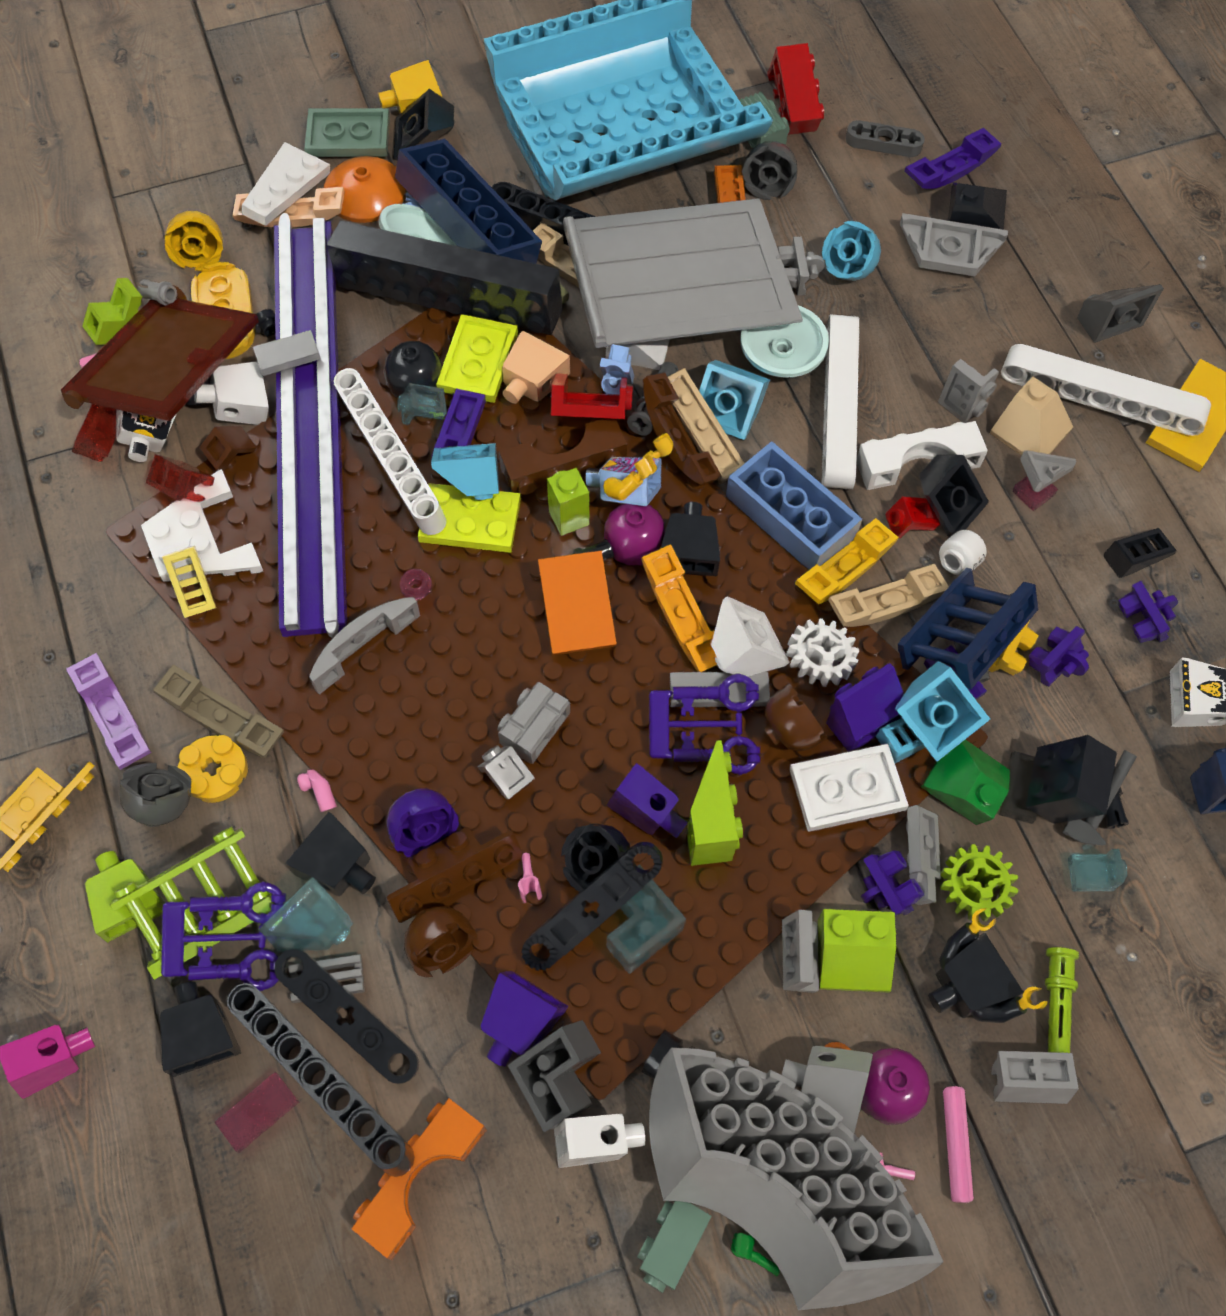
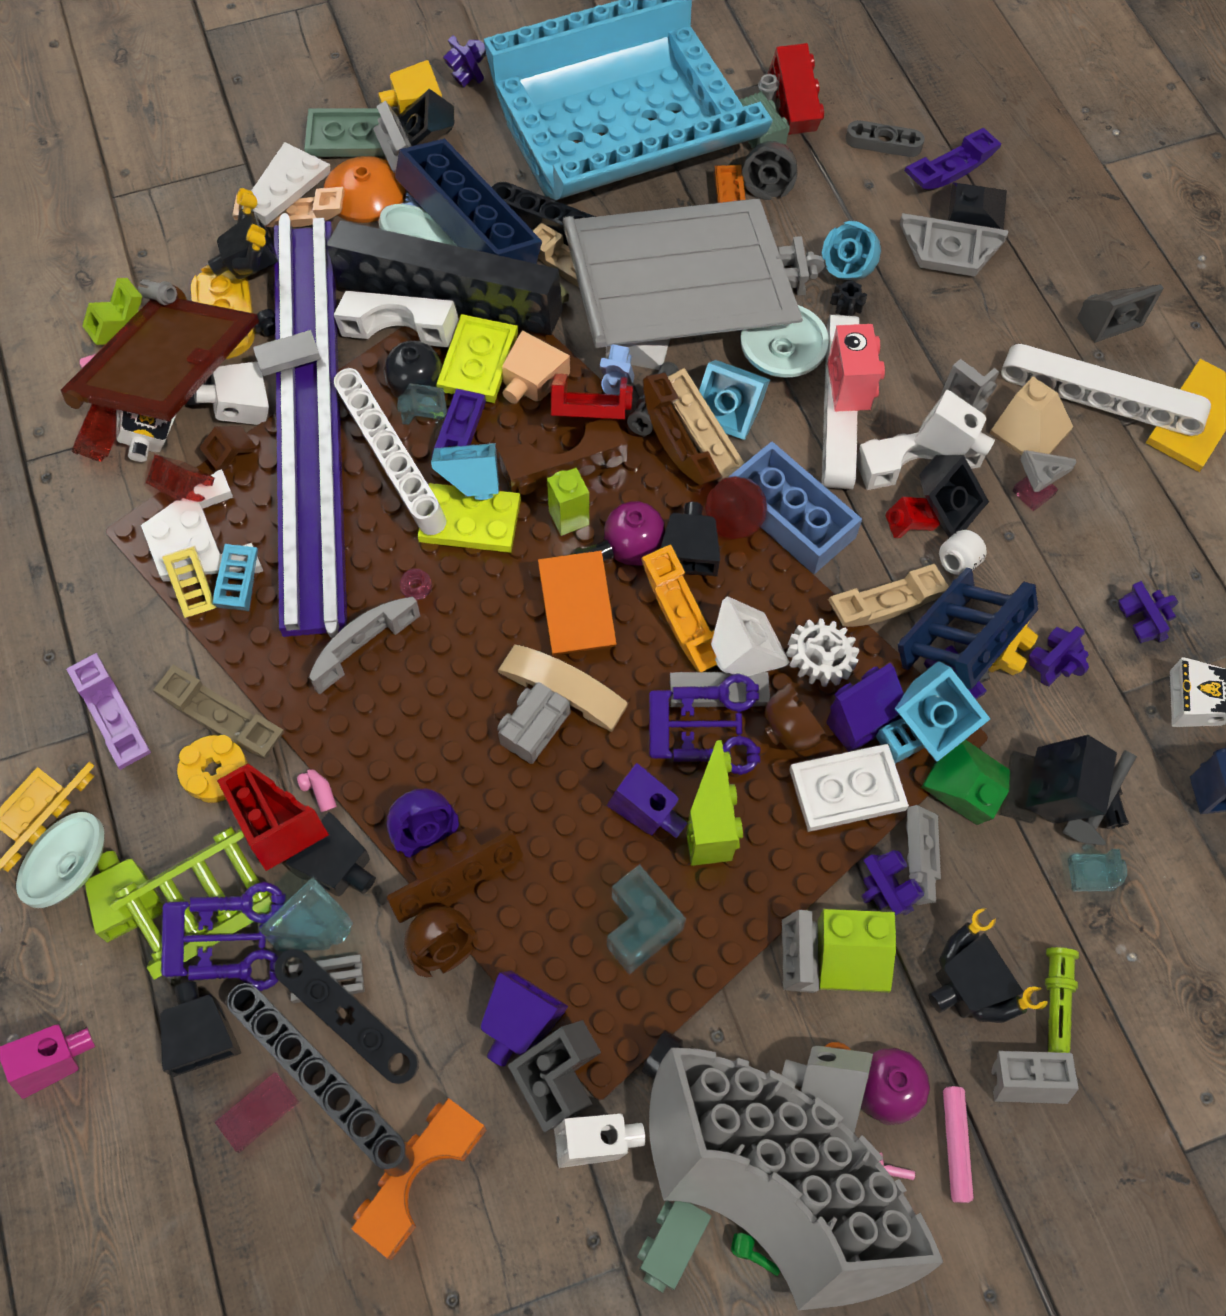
dark grey cylinder [119,763,191,827] -> none
yellow cylinder [165,211,223,271] -> none
light grey bracket [478,745,535,799] -> none
bright pink hand [518,853,542,903] -> none
black piece [521,842,663,971] -> none
black cylinder [561,823,631,892] -> none
torso [586,433,673,506] -> none
yellow slope [795,518,899,604] -> none
lime gear [940,844,1019,921] -> none
black slope [1104,528,1177,578] -> none
none -> light aqua dish [16,812,105,908]
none -> black torso [208,188,278,280]
none -> medium azure slope [212,544,258,611]
none -> red wedge [217,763,329,871]
none -> white arch [334,291,459,347]
none -> light grey bracket [373,100,411,173]
none -> dark purple hips [443,35,486,87]
none -> tan slope [498,645,628,732]
none -> clear red tile [705,476,767,539]
none -> light grey pin [758,74,779,108]
none -> coral brick [827,324,885,412]
none -> black gear [830,280,867,316]
none -> white torso [914,389,995,456]

